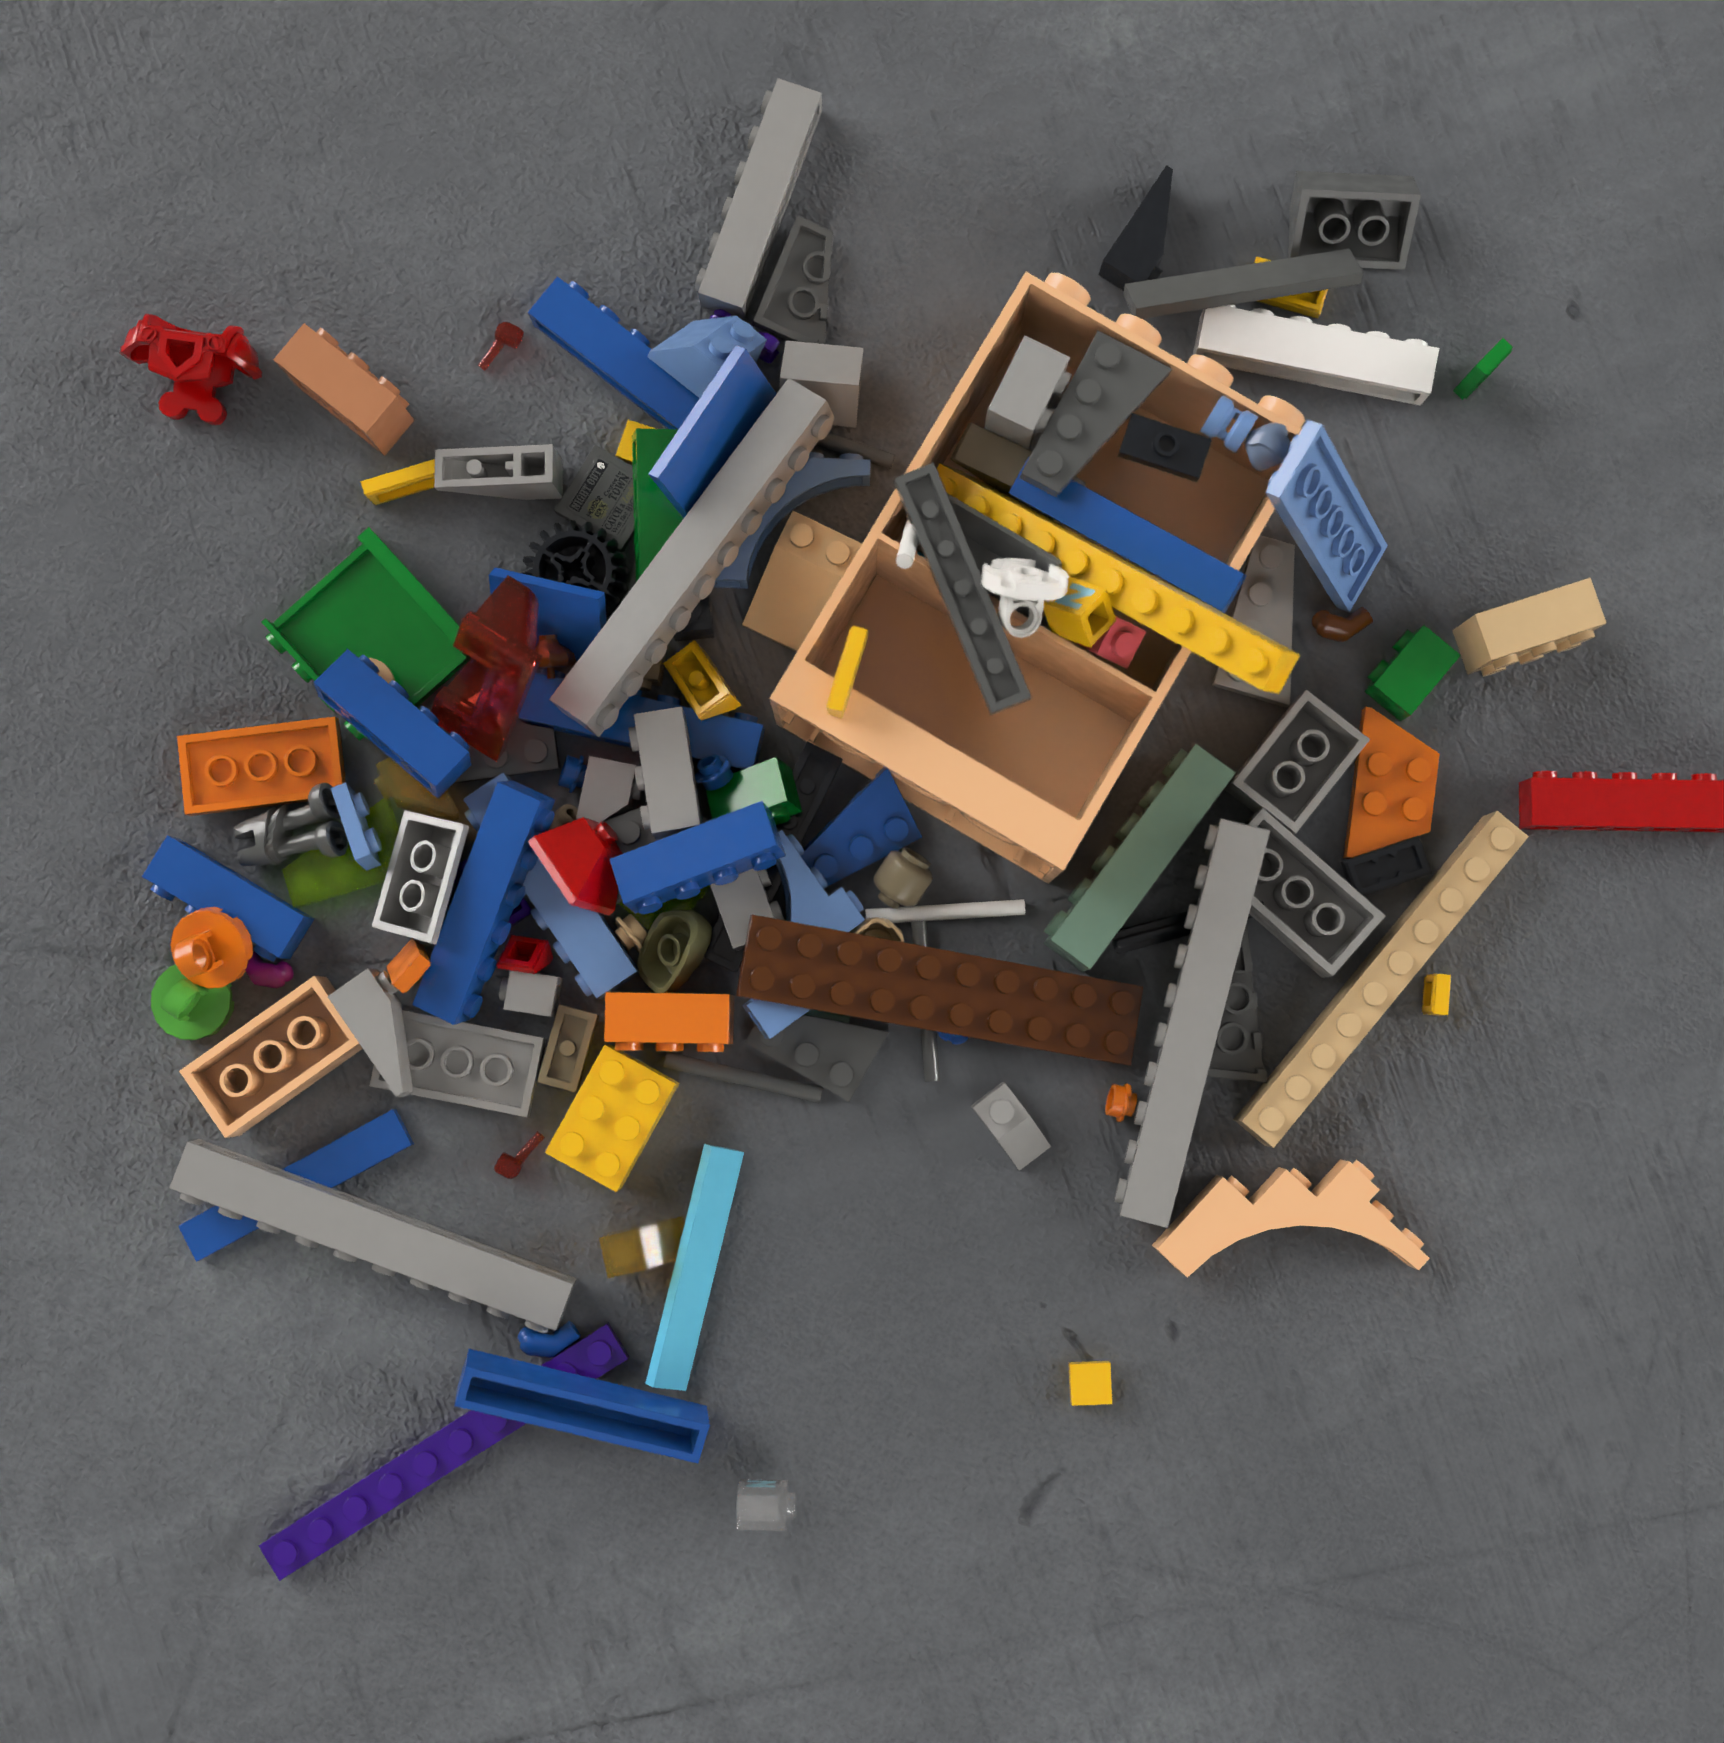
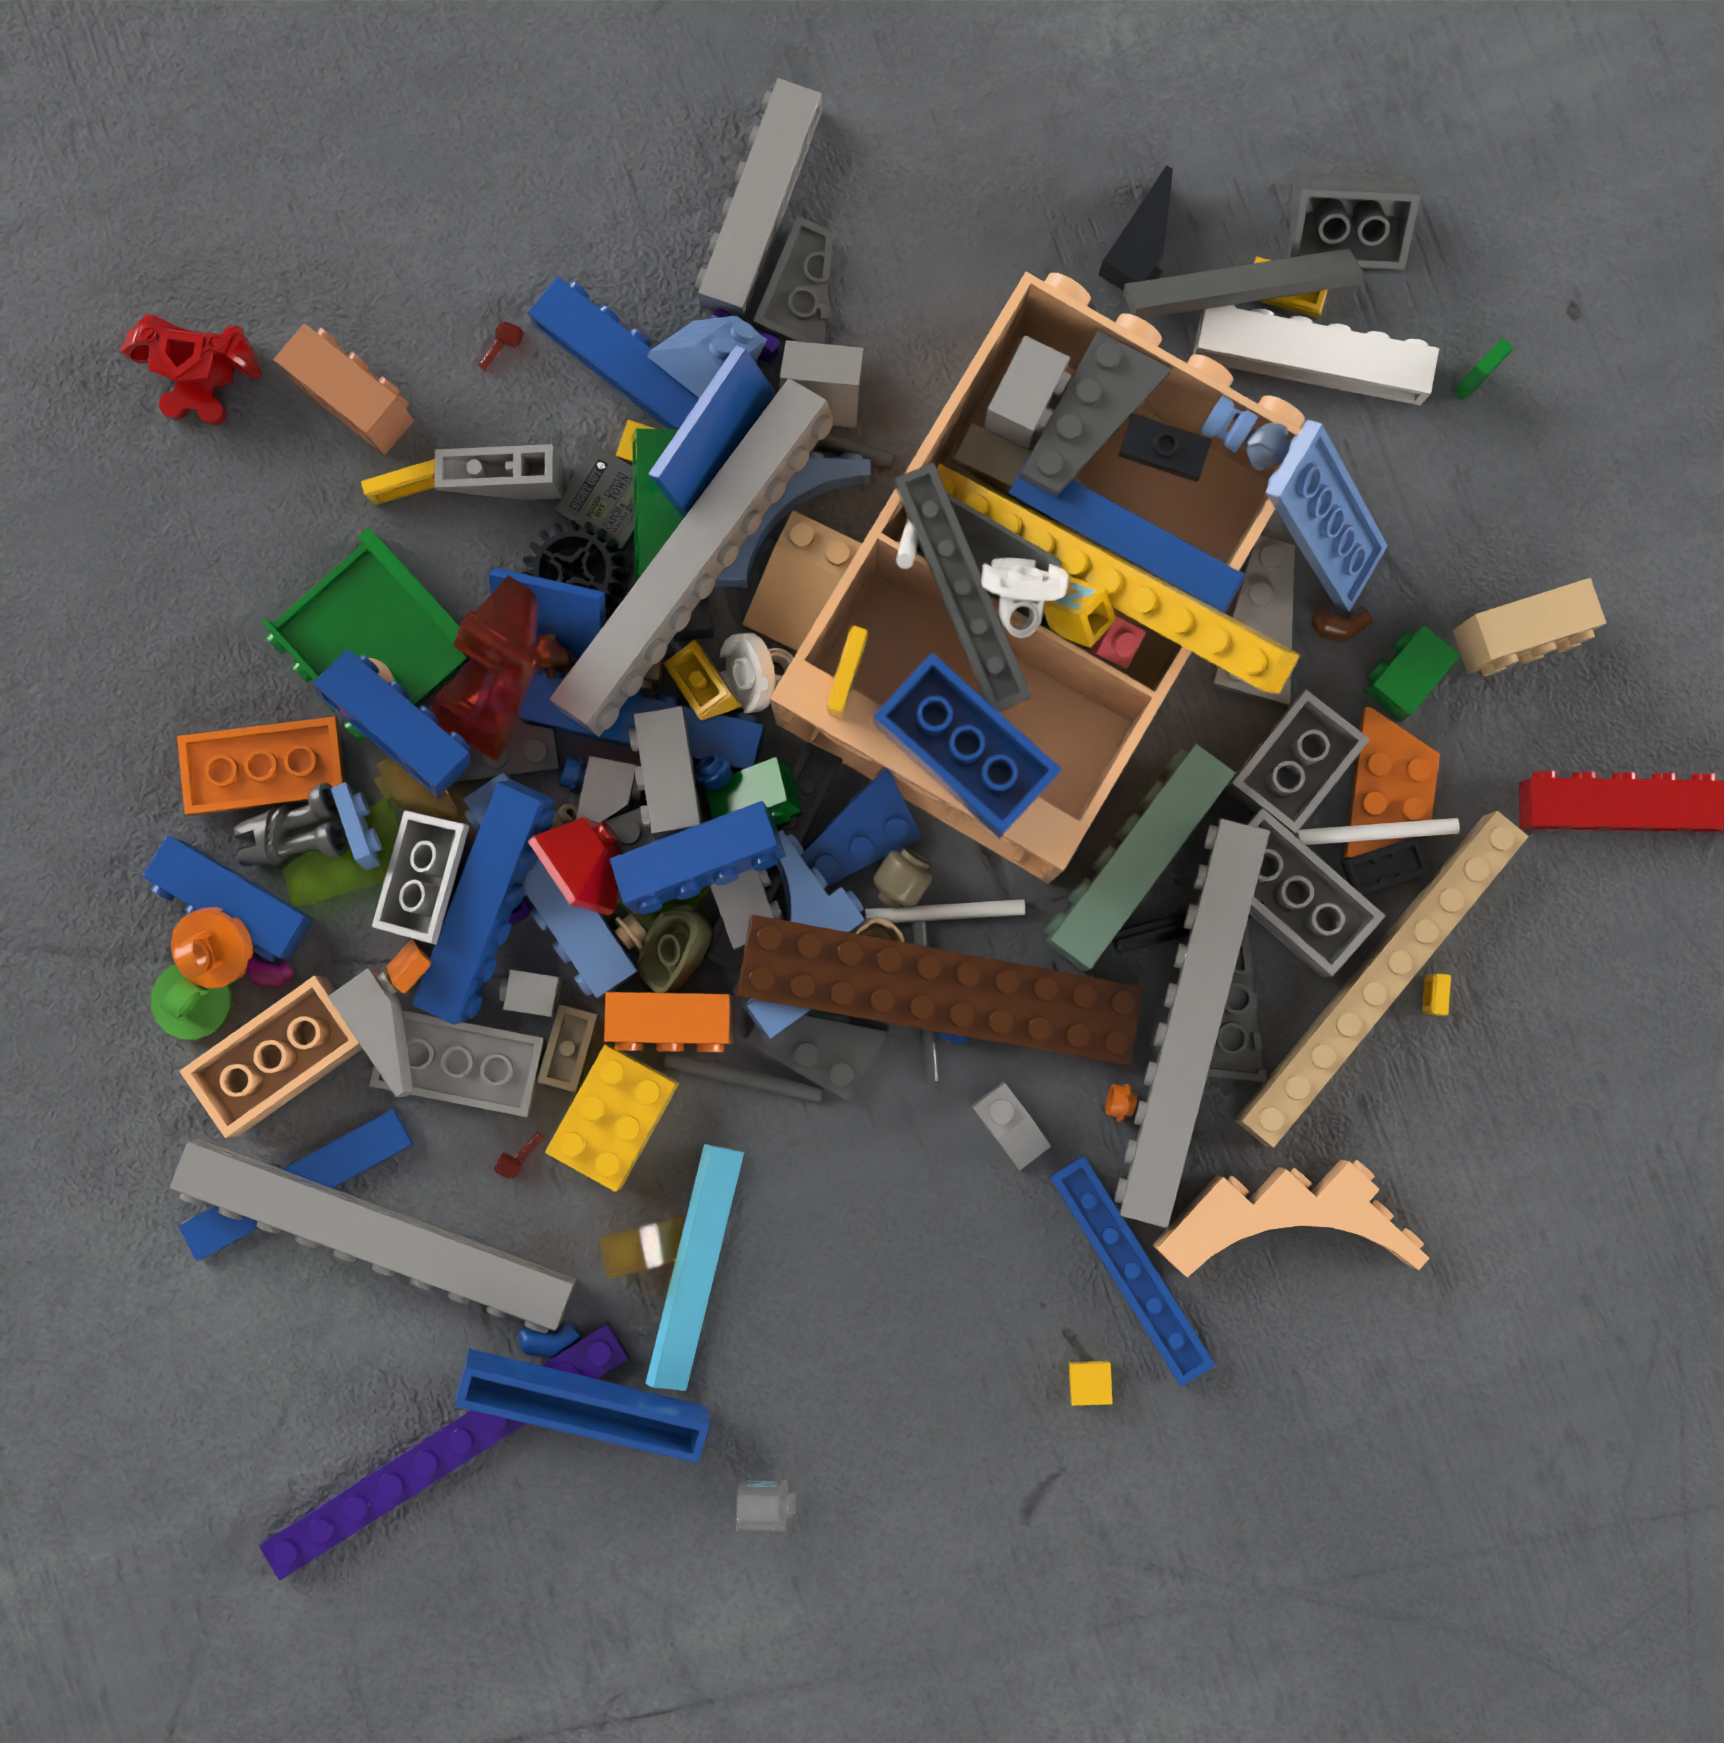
red slope [496,935,553,974] -> none
none -> white tile [720,633,793,713]
none -> blue brick [873,653,1062,839]
none -> blue plate [1049,1155,1215,1387]
none -> white bar [1296,818,1460,845]

